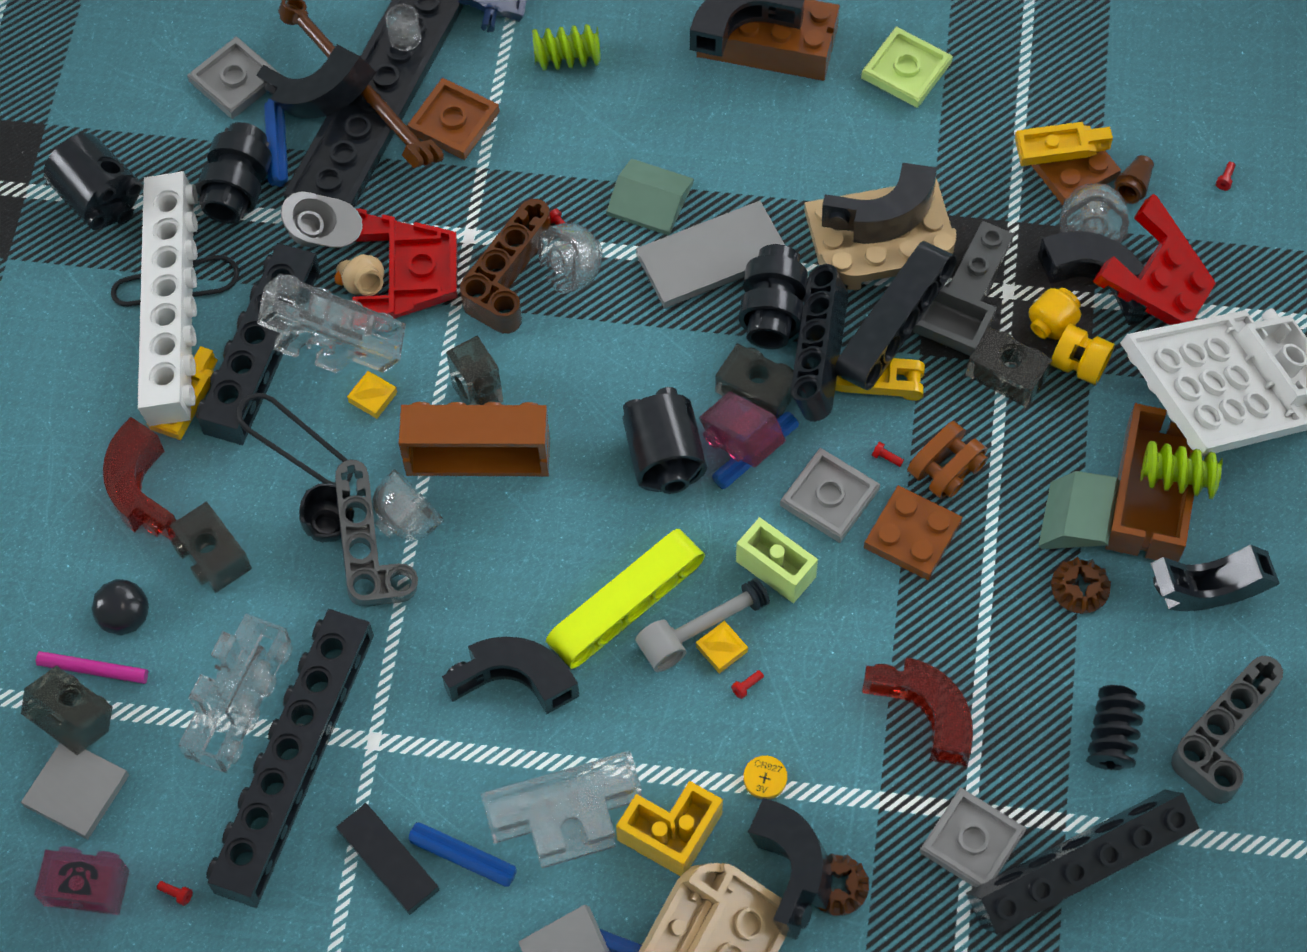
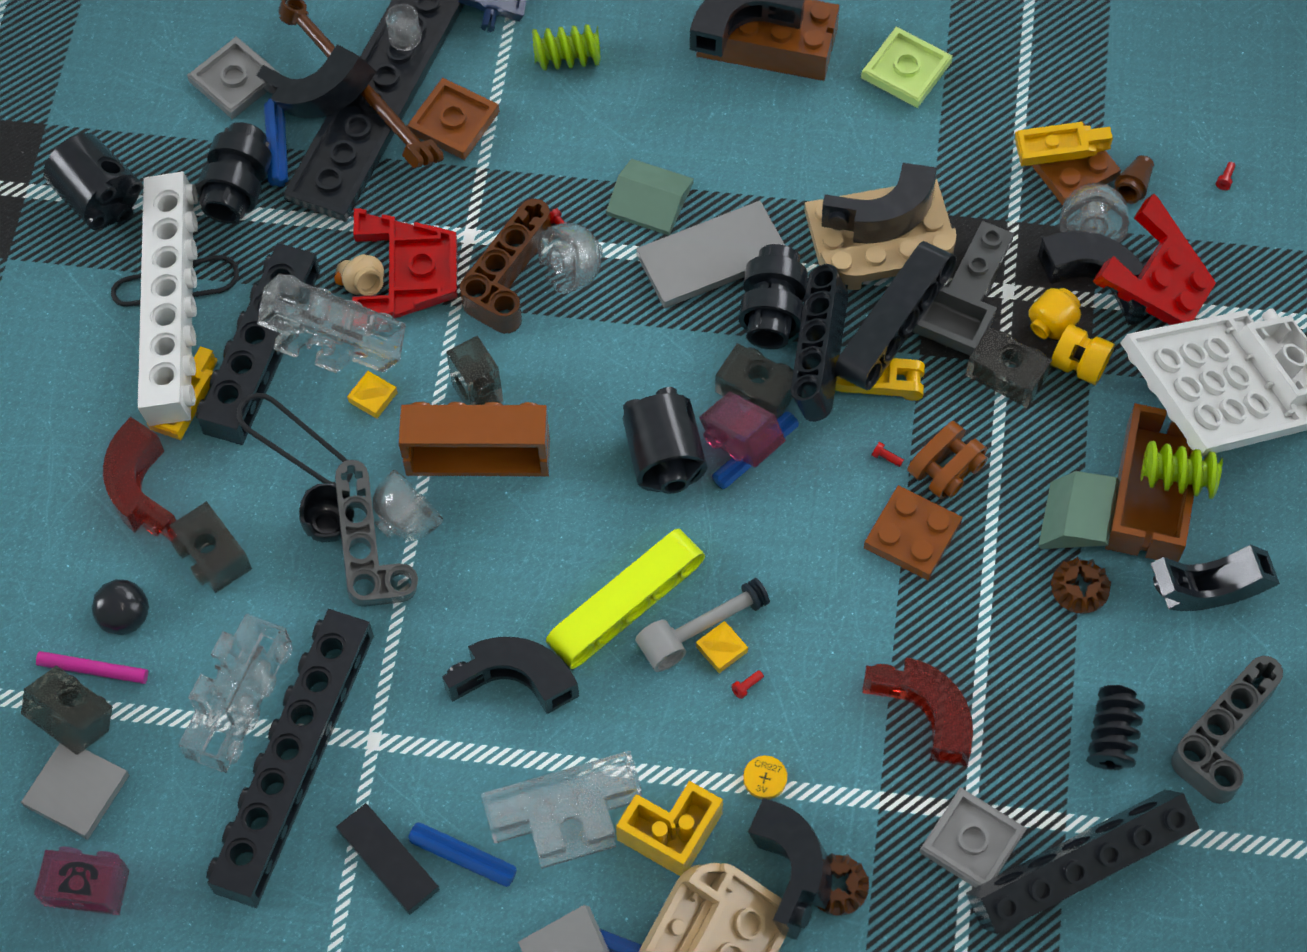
red piece [157,881,193,906] -> none
light grey piece [281,191,363,248] -> none
yellowish green brick [736,517,818,604] -> none
light grey tile [780,448,880,543] -> none

